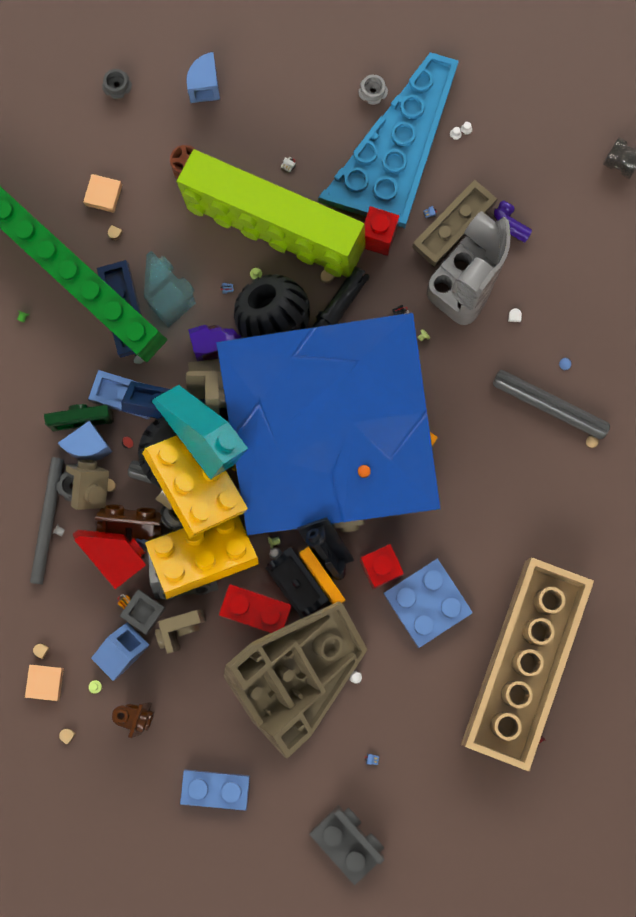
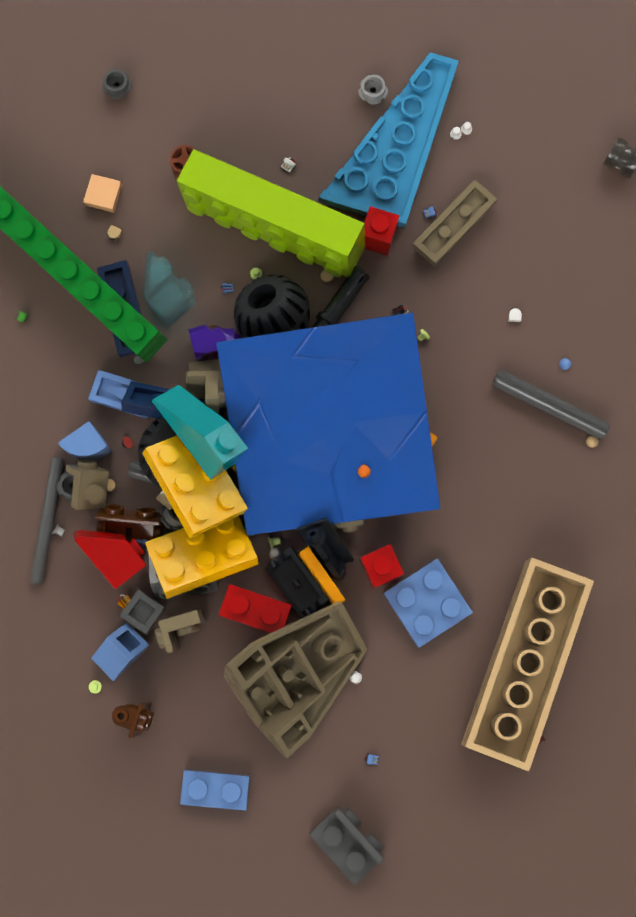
light nougat tile [25,665,64,701] -> none
tan piece [33,644,50,659] -> none
dark green plate [44,404,114,432] -> none
tan piece [59,728,76,745] -> none
medium blue brick [187,52,220,103] -> none
light grey panel [427,211,511,325] -> none
dark purple arm [494,200,532,243] -> none

